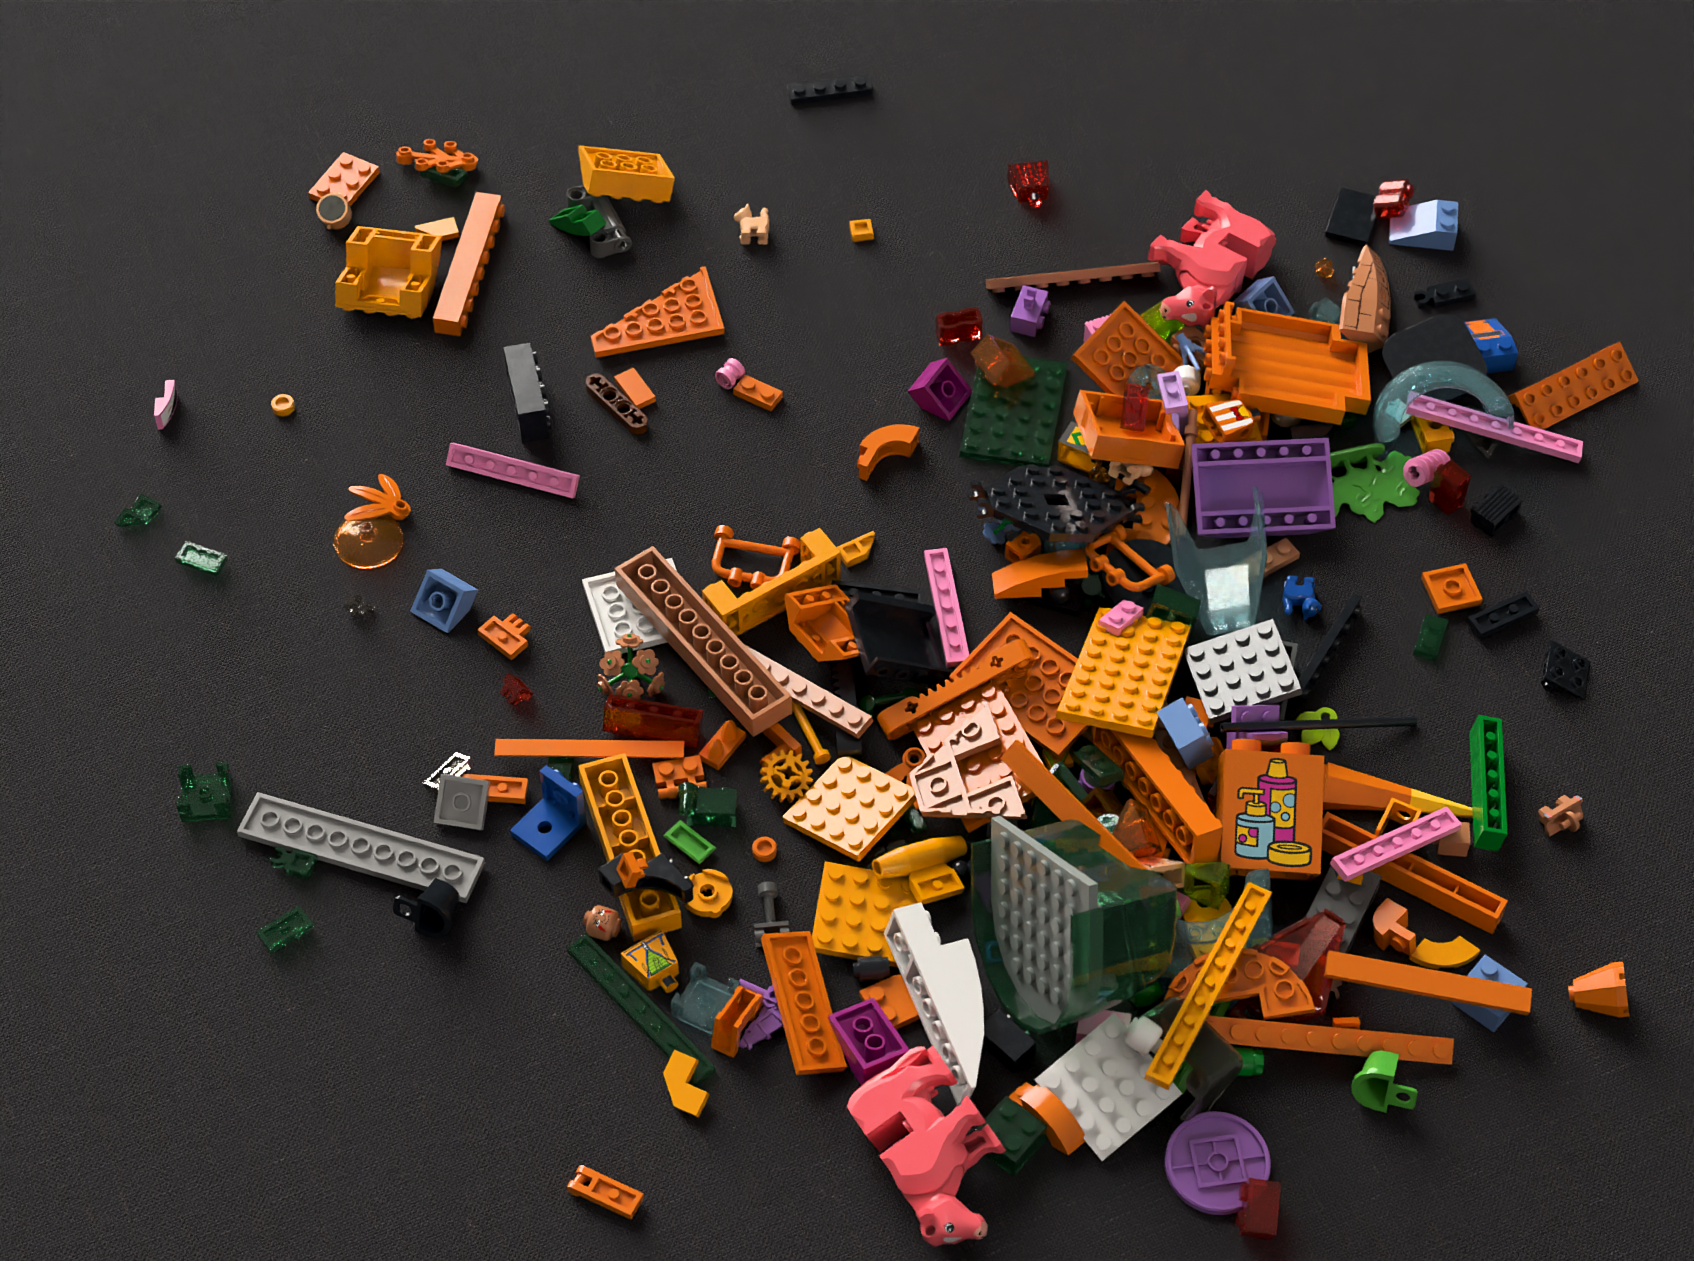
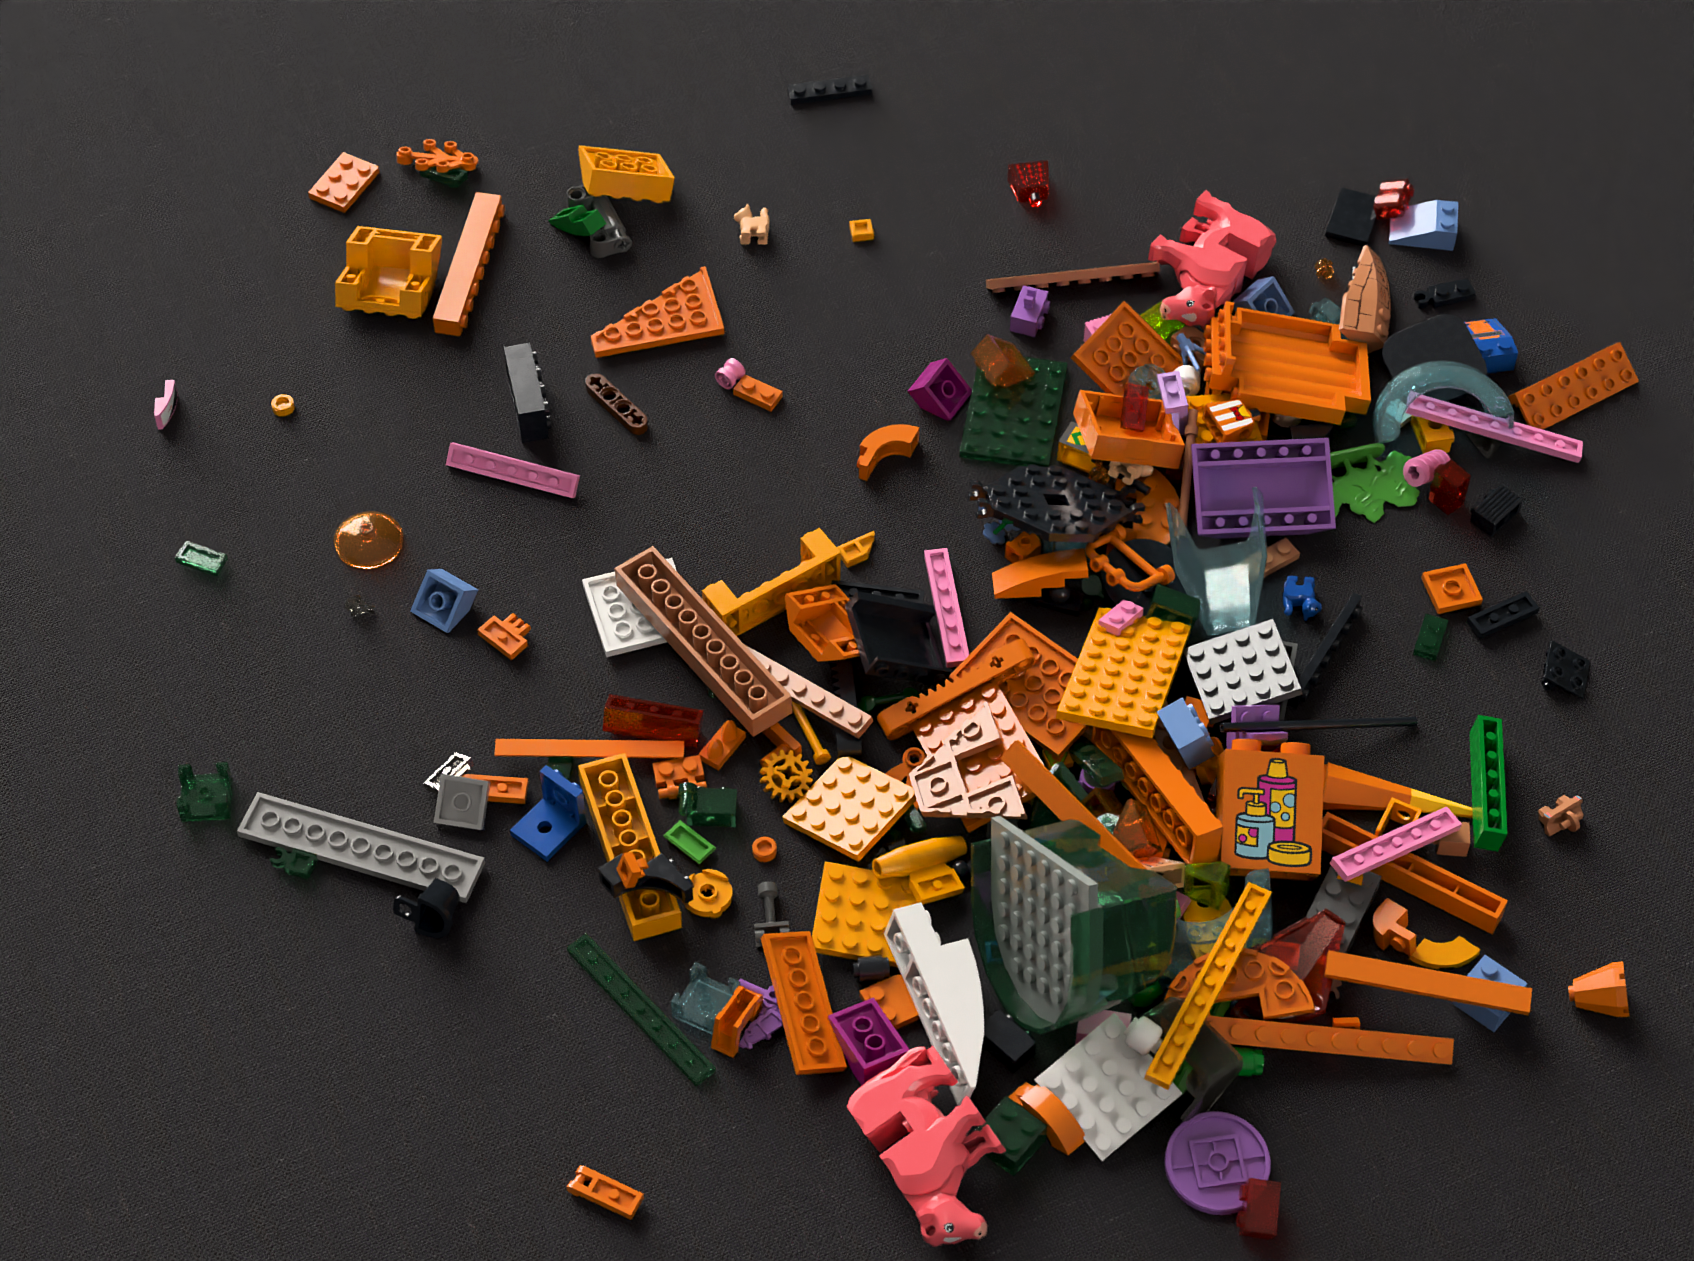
clear green slope [114,493,162,527] -> none
clear green plate [256,906,314,954] -> none
piece [316,193,352,230] -> none
orange plant [344,474,411,521] -> none
light orange tile [415,217,459,241] -> none
clear red tile [500,673,534,705] -> none
nougat head [583,905,622,941] -> none
nougat plant [597,633,665,703] -> none
orange tile [614,368,656,409] -> none
light orange torso [621,930,679,993] -> none
light orange tile [663,1050,710,1118] -> none
orange bar [711,525,800,590] -> none
clear red brick [936,307,983,346] -> none
lime plate [1296,707,1340,751] -> none
bright green container [1351,1051,1418,1113] -> none

